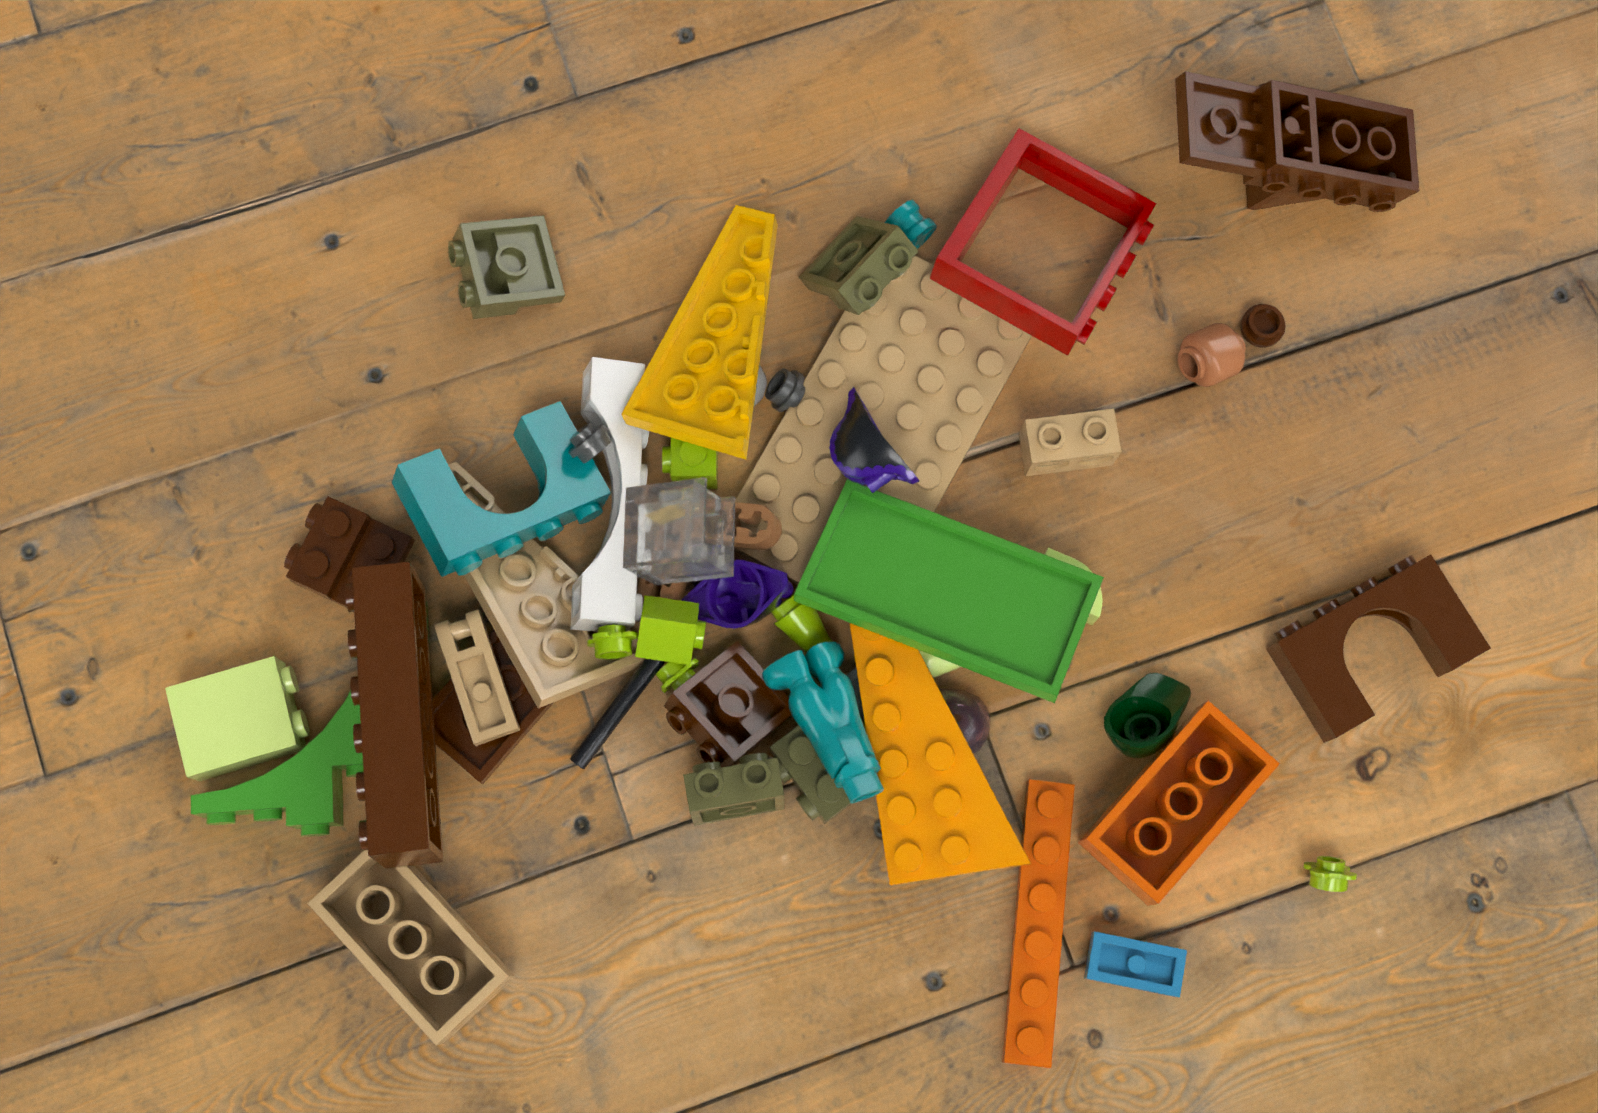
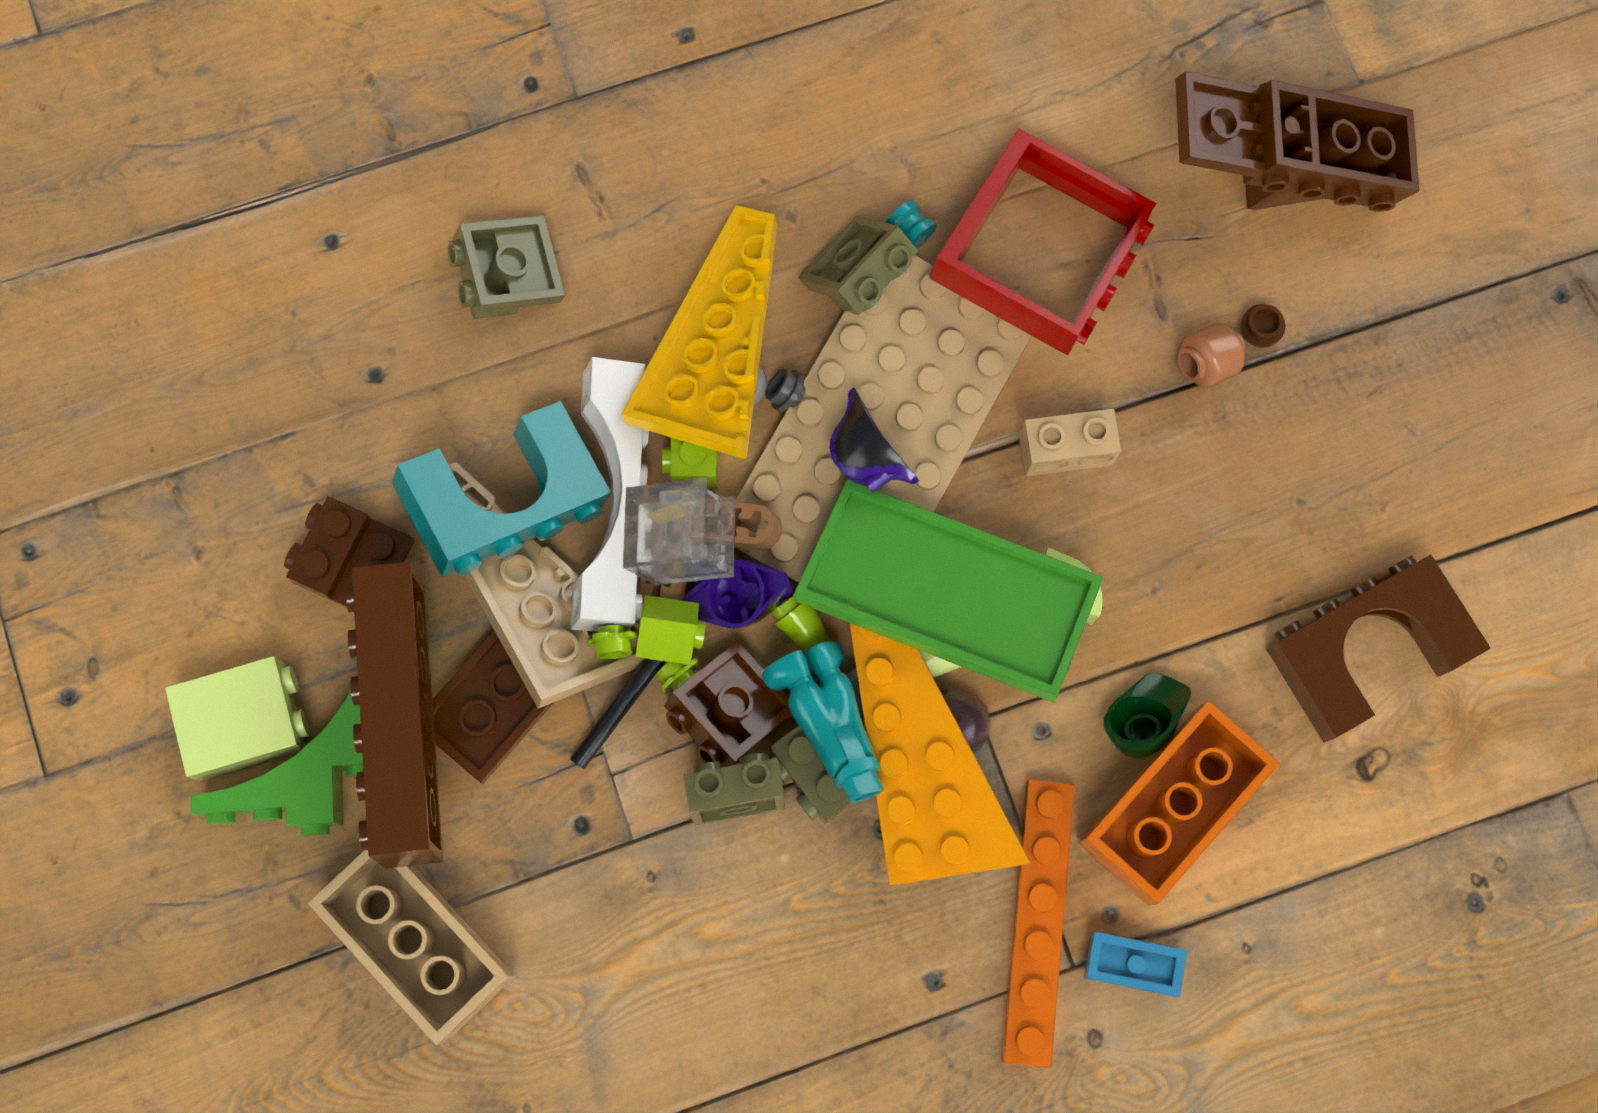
tan plate [435,609,520,746] -> none
dark grey plate [568,422,611,464] -> none
lime plate [1303,856,1357,892] -> none

